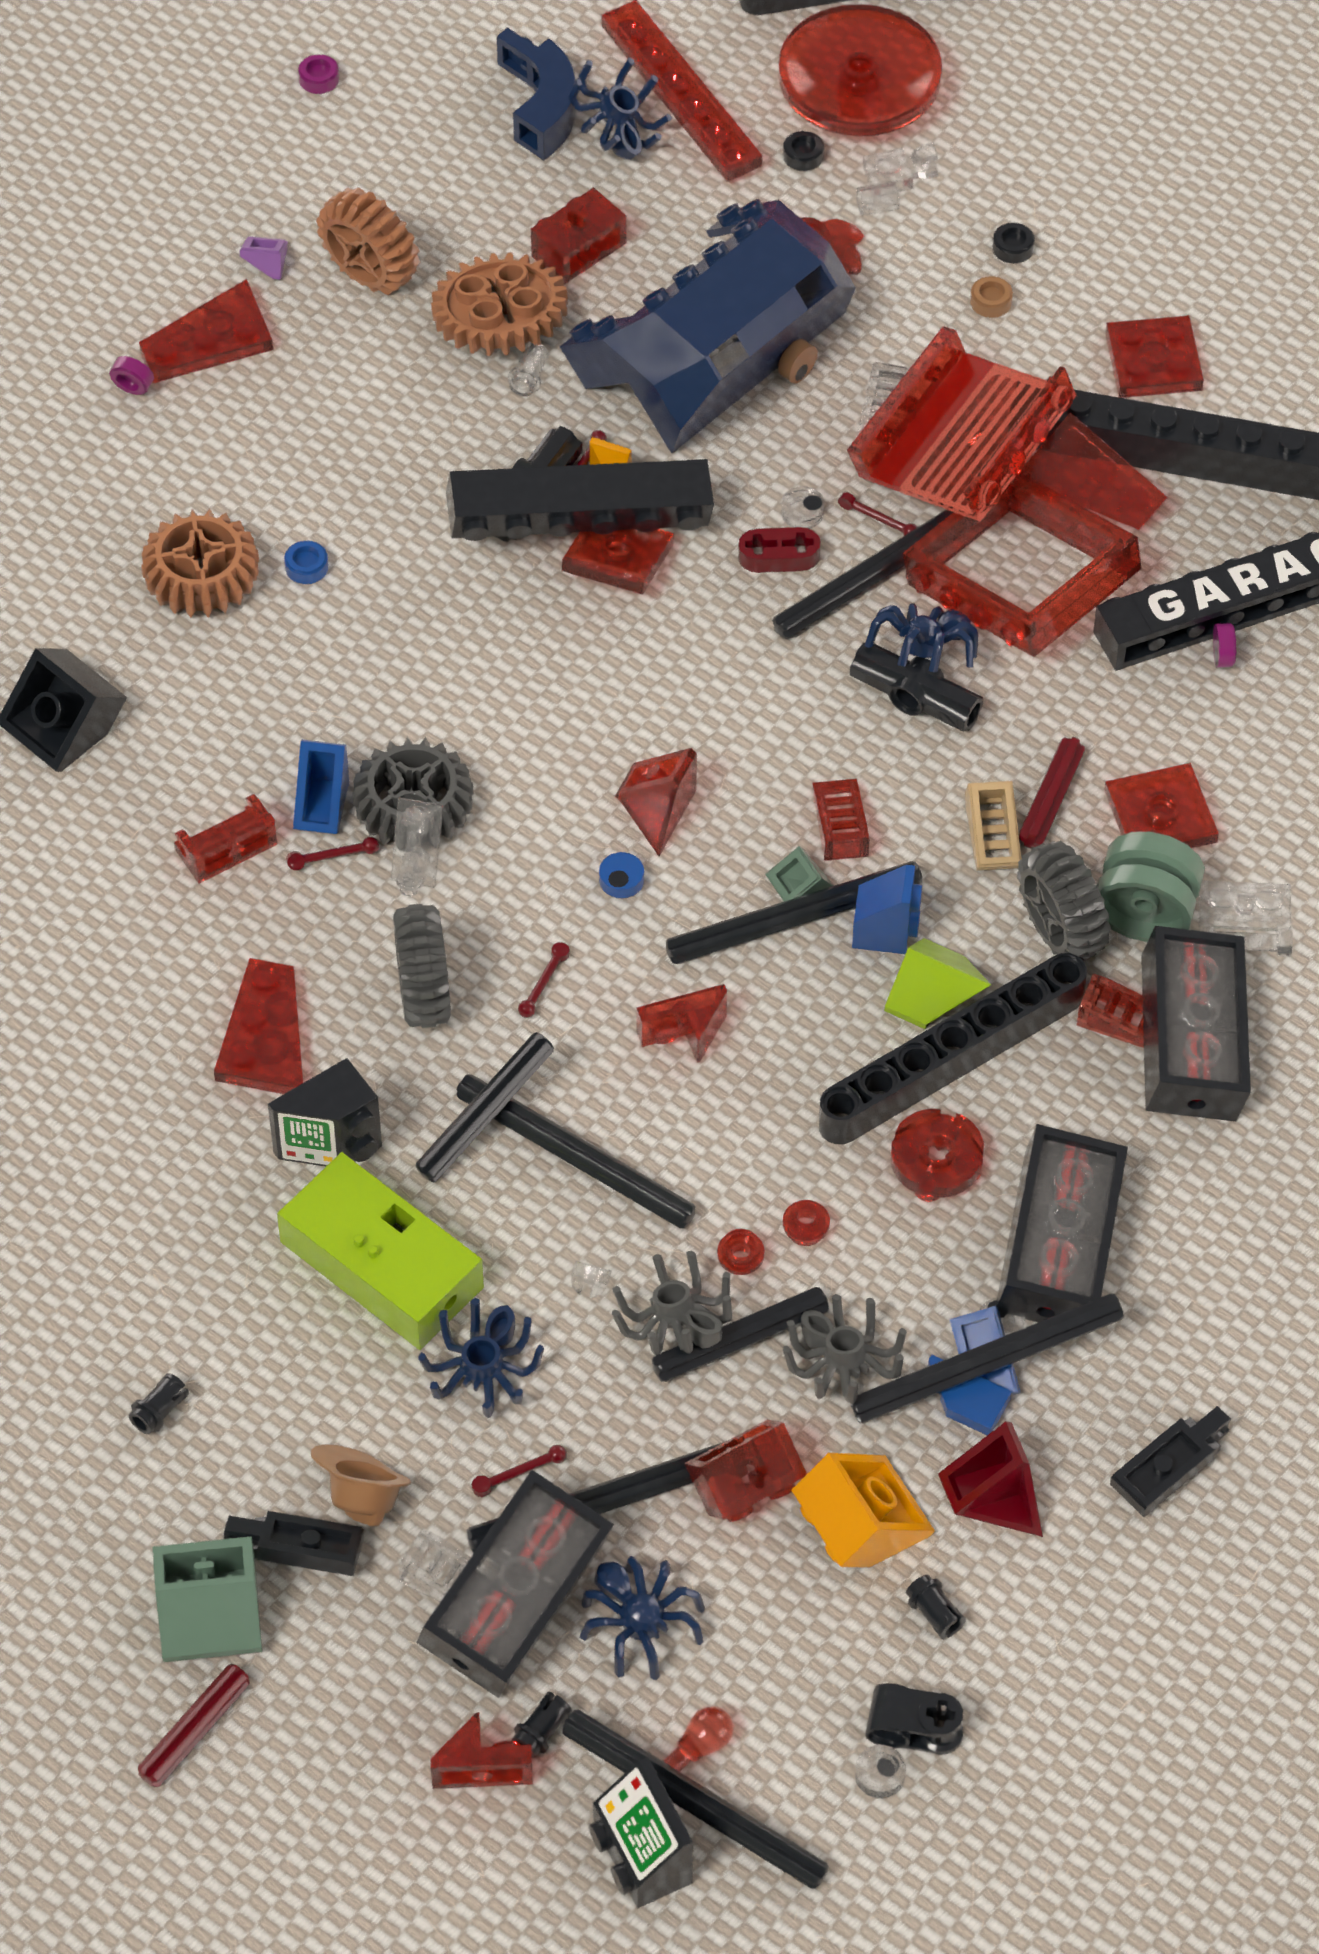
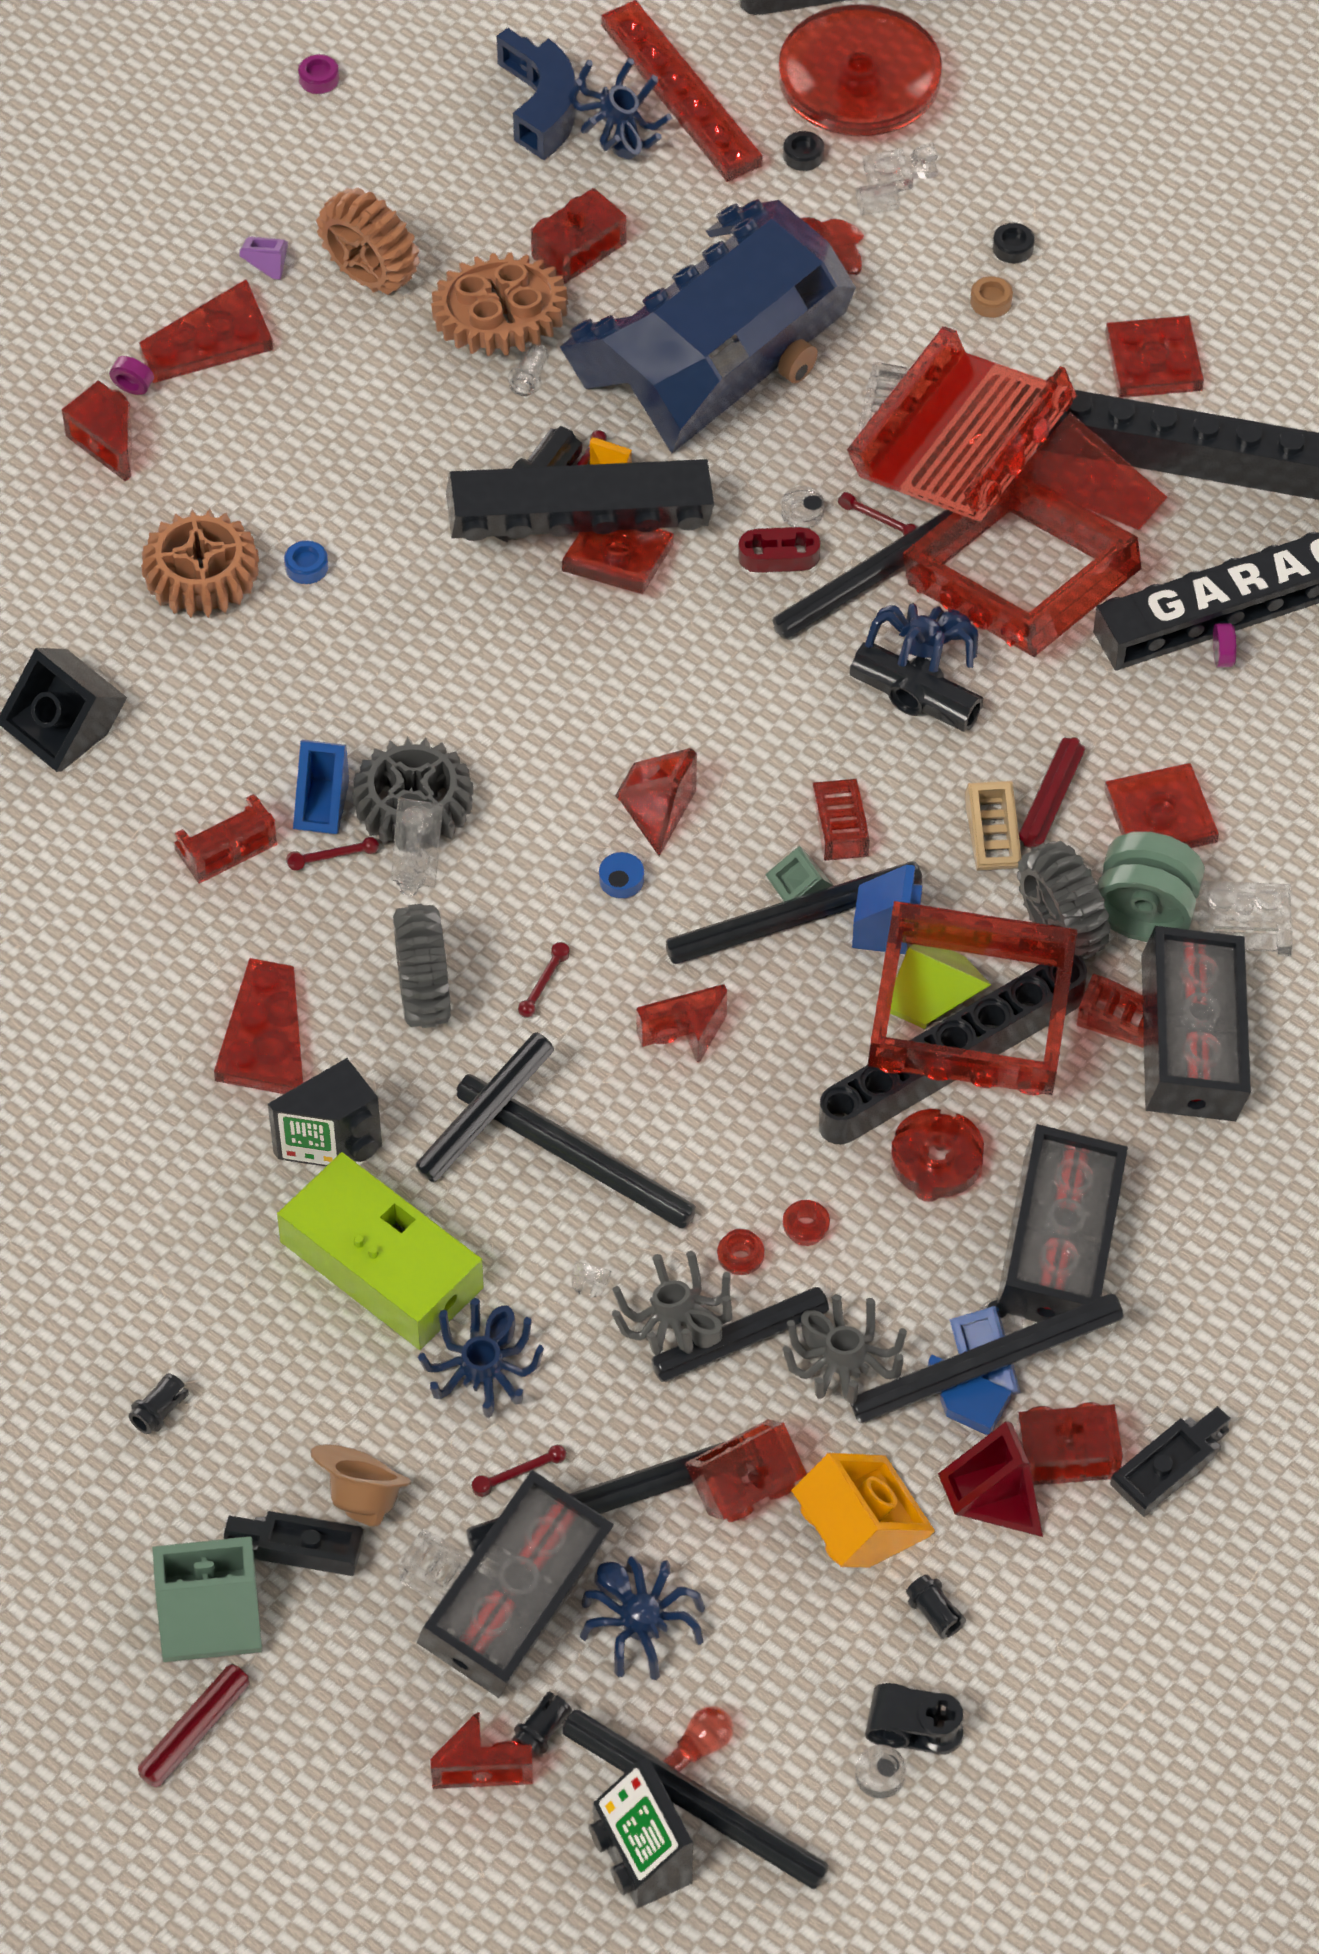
none -> clear red slope [62,380,132,481]
none -> clear red window [867,901,1078,1095]
none -> clear red brick [1016,1402,1123,1485]

